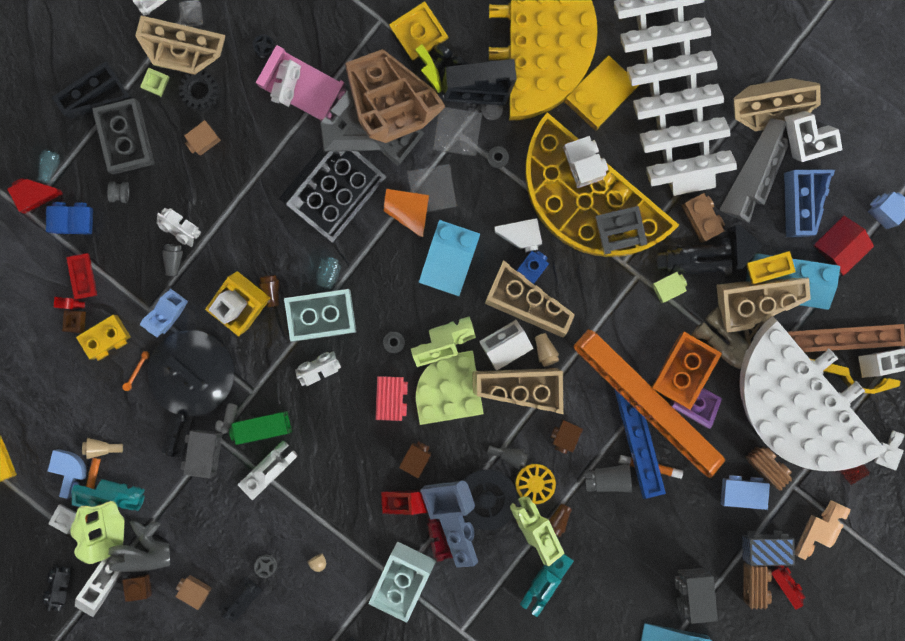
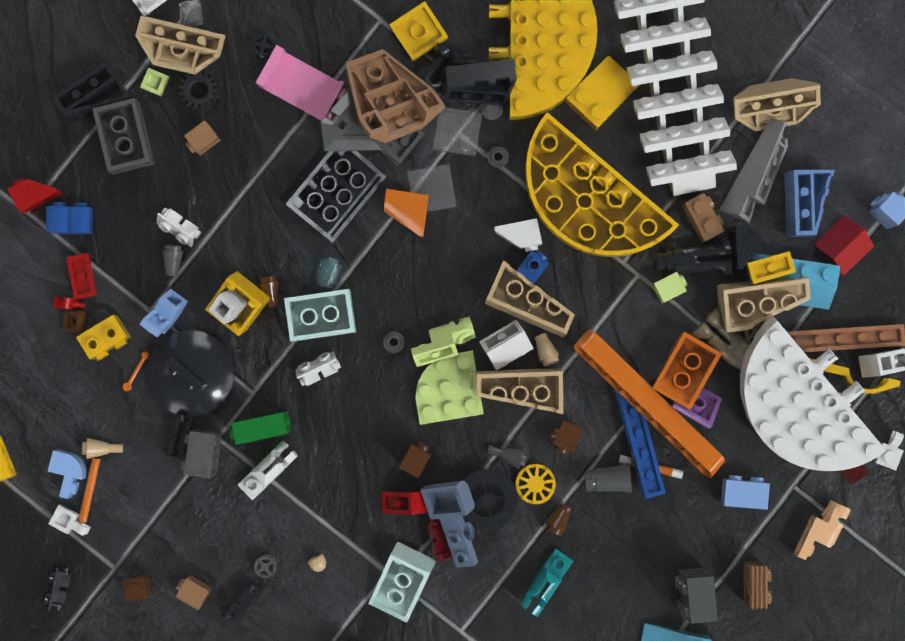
clear light blue cone [37,150,60,183] -> none
yellowish green piece [70,501,125,564] -> none
teal plate [71,479,145,512] -> none
white slope [75,554,125,617] -> none
dark grey wheel [108,181,129,203] -> none
dark grey piece [108,520,170,572] -> none
light grey arm [215,404,238,434] -> none
white hinge [270,60,301,107] -> none
coral brick [376,376,408,421] -> none
neon yellow slope [415,44,442,93] -> none
medium azure slope [419,220,480,296] -> none
yellowish green plate [510,496,564,566] -> none
white brick [563,136,608,188] -> none
dark grey plate [595,206,647,255] -> none
dark grey container [742,530,795,566] -> none
medium nougat brick [745,446,792,490] -> none
red plate [771,566,805,610] -> none
white brick [785,111,842,162] -> none

